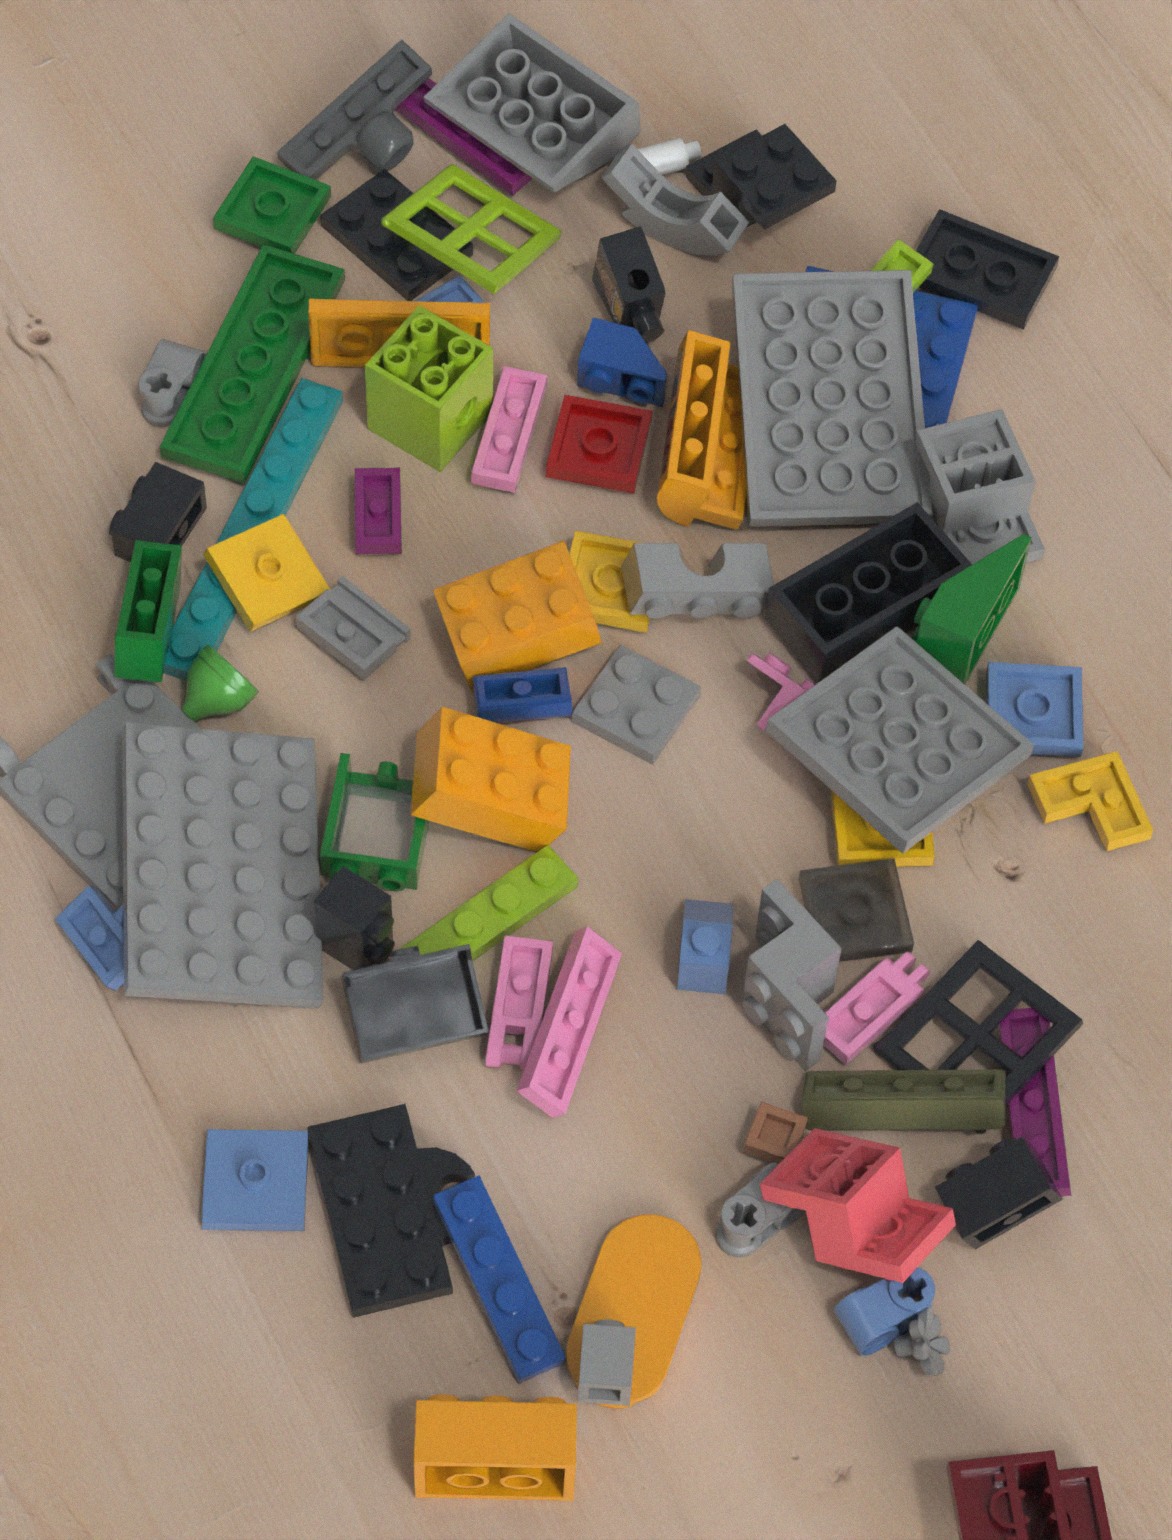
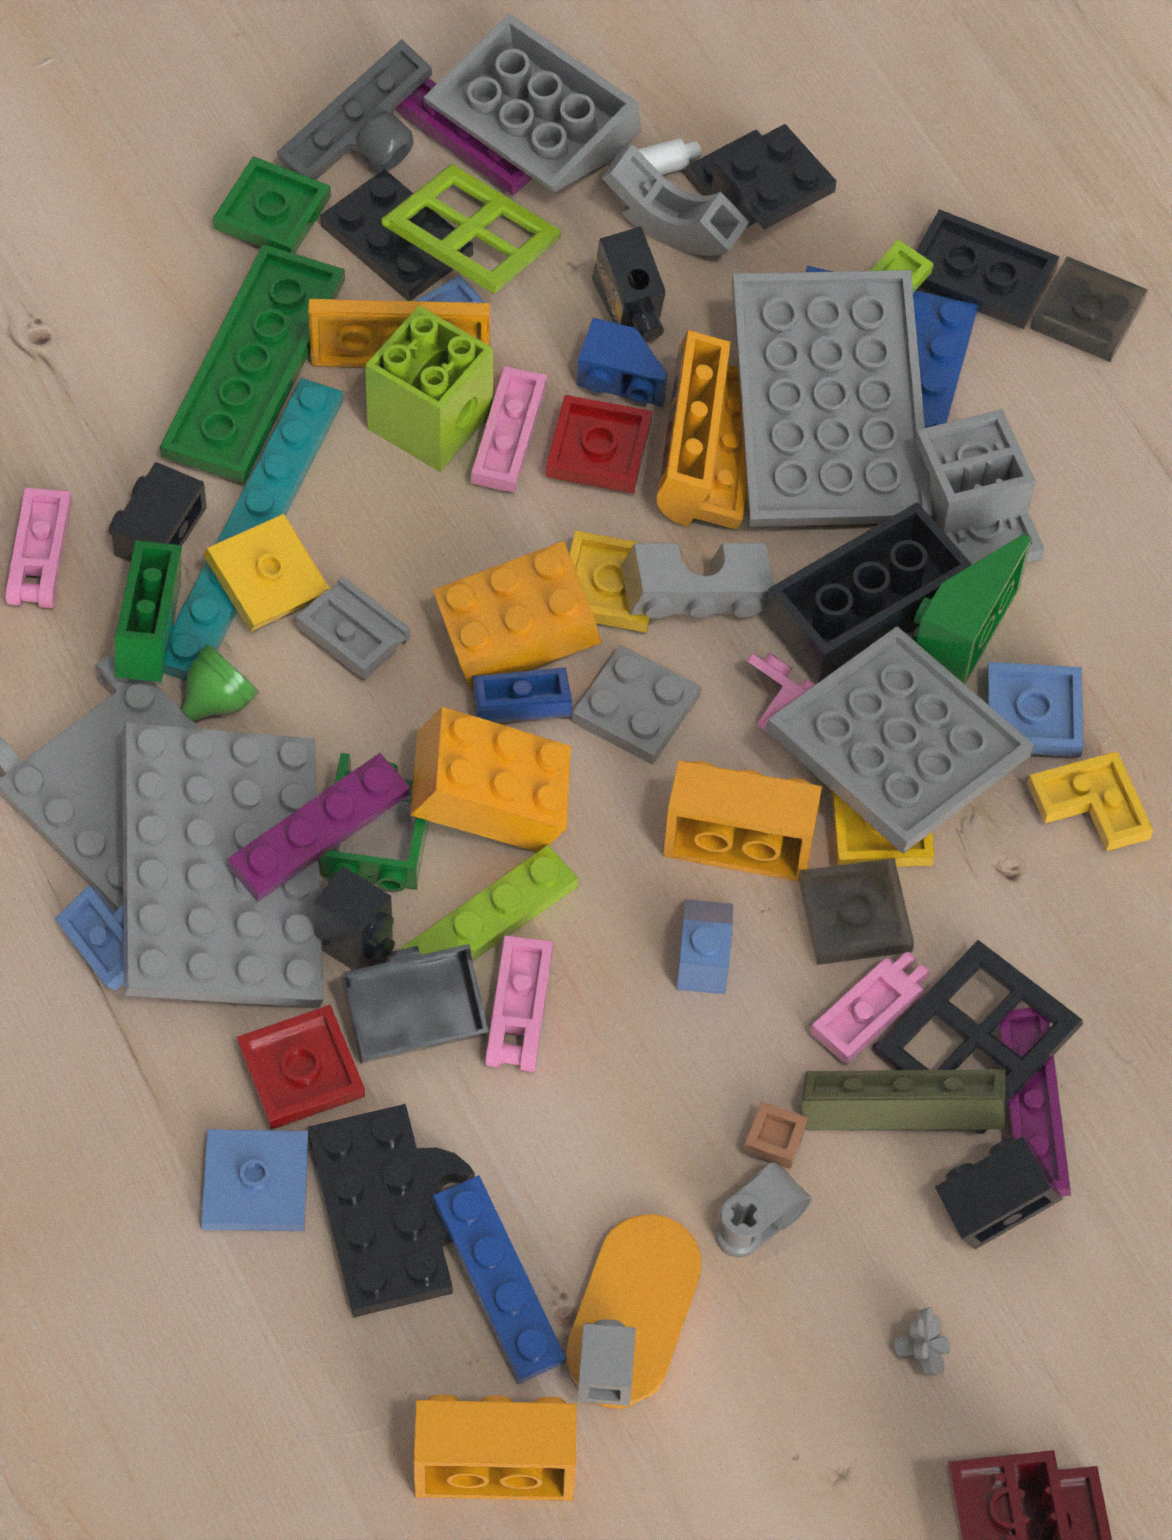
light grey piece [138,339,207,427] -> none
magenta plate [355,467,402,554] -> none
bright pink plate [517,926,622,1118] -> none
light grey bracket [742,879,842,1071] -> none
coral bracket [760,1128,956,1283] -> none
medium blue piece [833,1267,935,1356] -> none
none -> bright pink plate [6,488,72,608]
none -> magenta plate [227,753,411,902]
none -> red plate [237,1004,365,1130]
none -> light orange brick [663,760,822,883]
none -> clear smoke plate [1030,256,1148,362]

